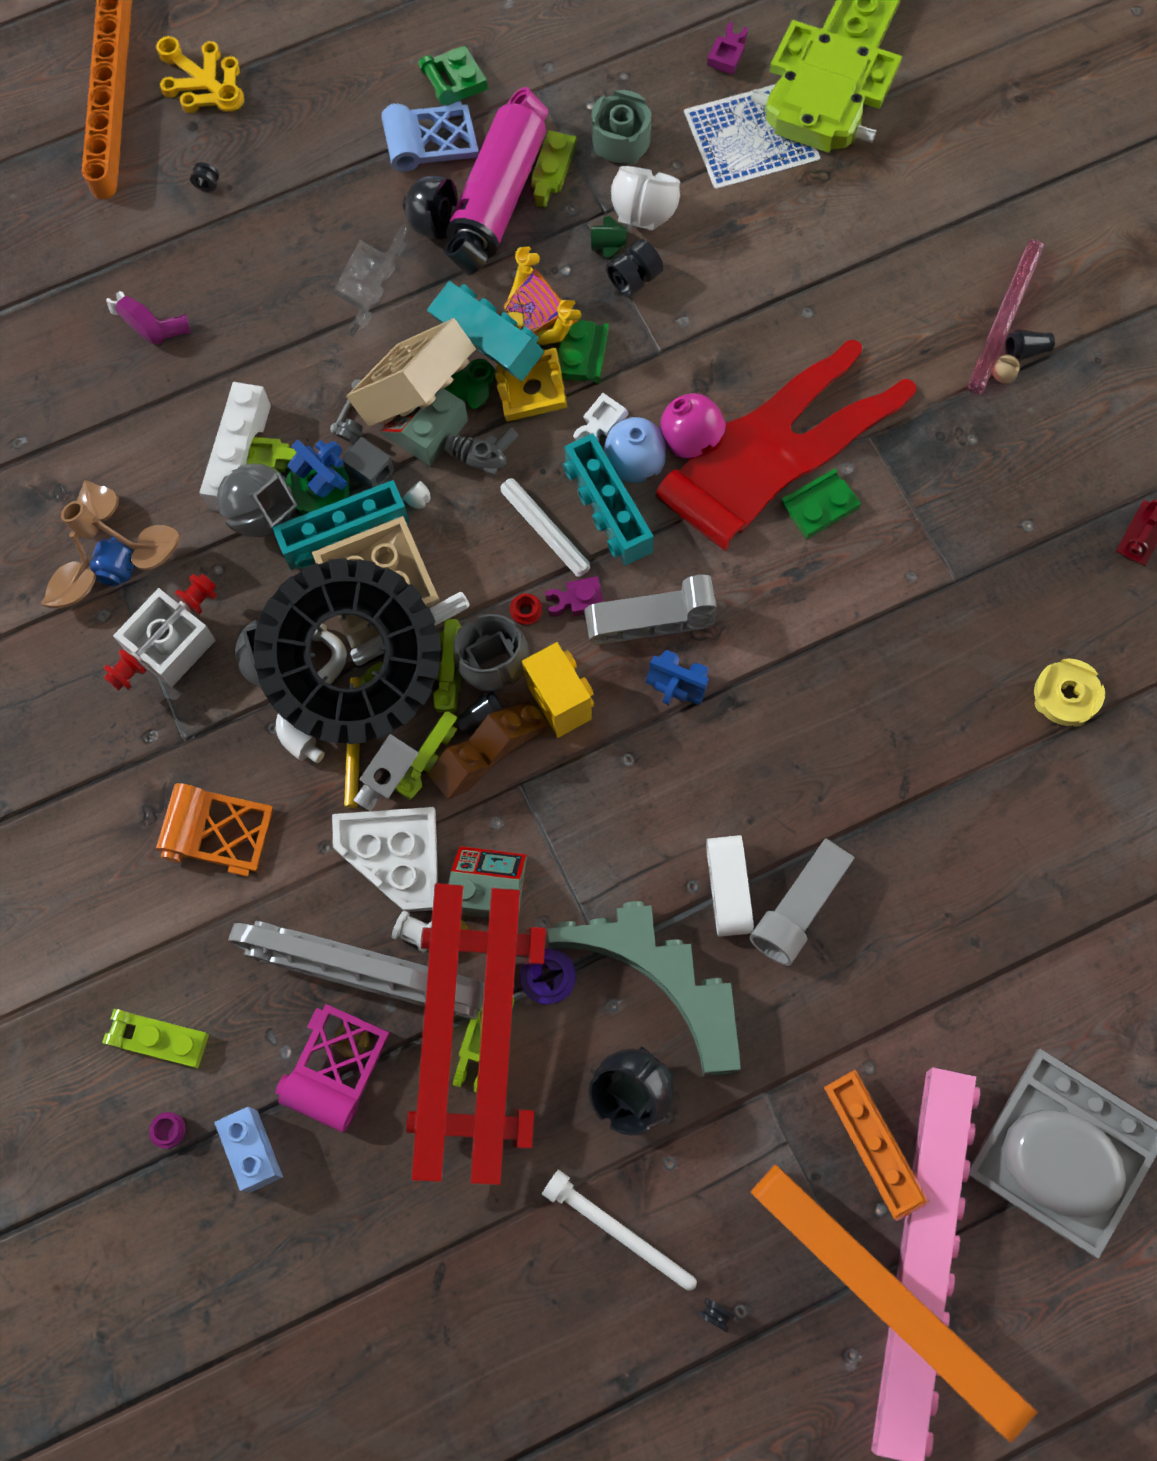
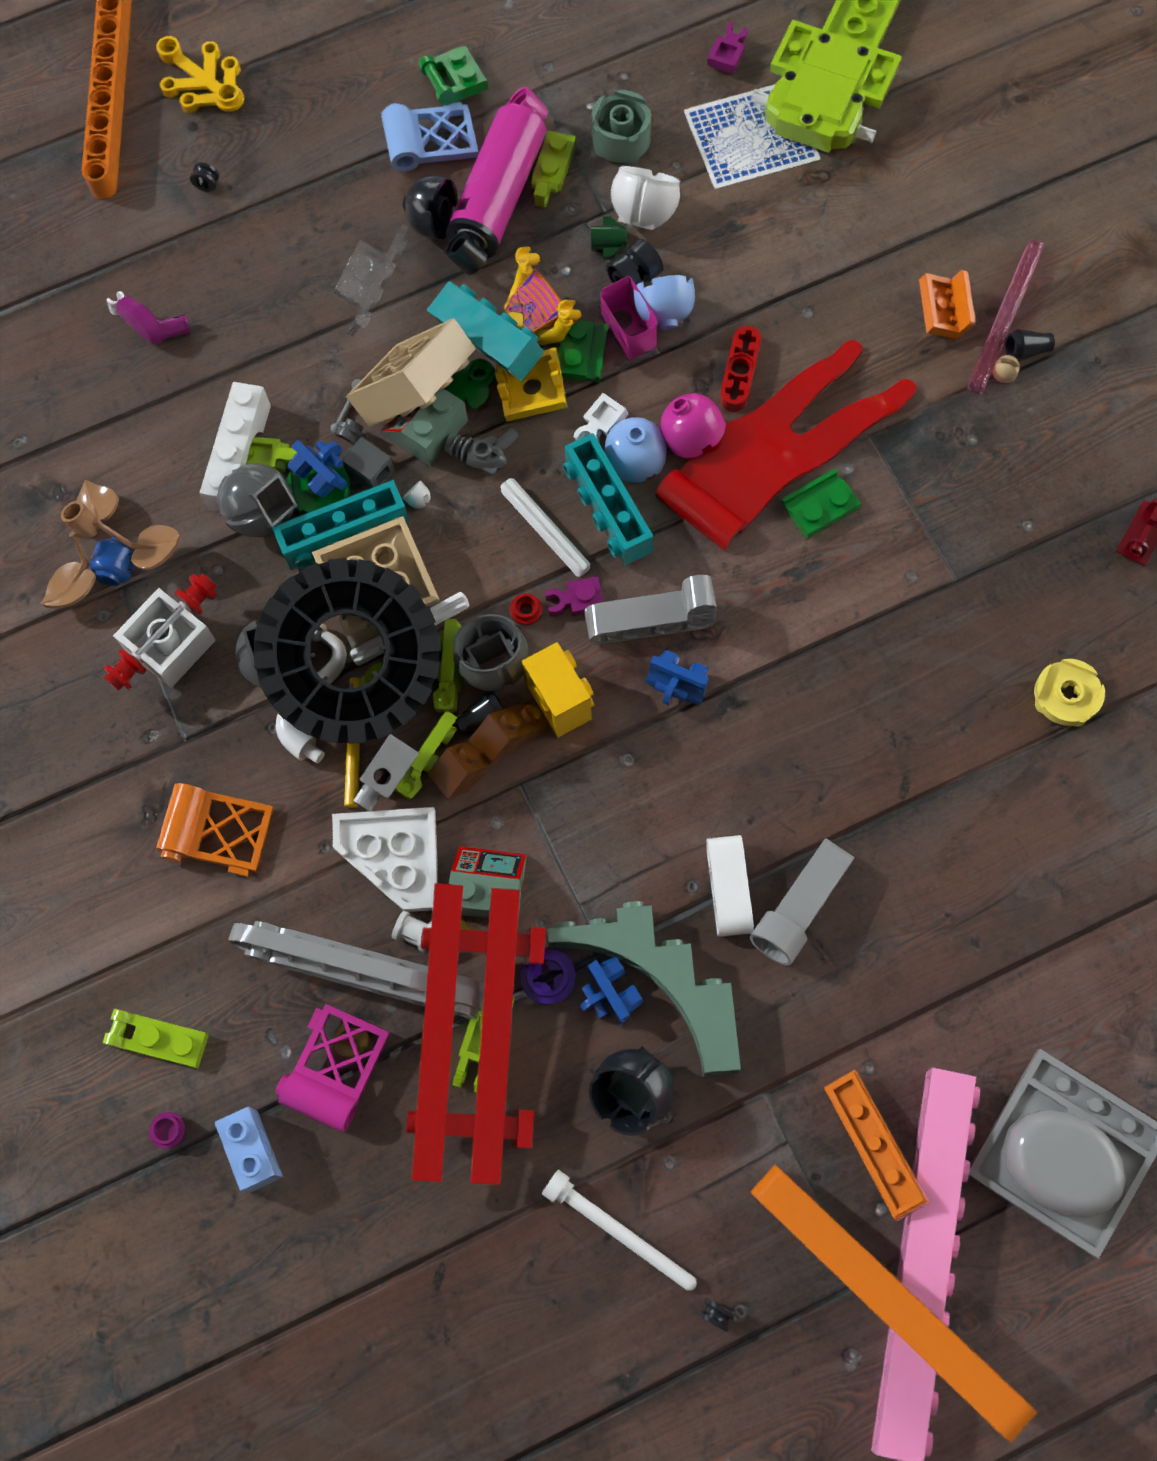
none -> blue hips [580,957,643,1025]
none -> dark pink piece [601,276,657,360]
none -> light blue cylinder [633,275,695,330]
none -> red beam [720,326,761,412]
none -> orange bracket [919,270,975,340]

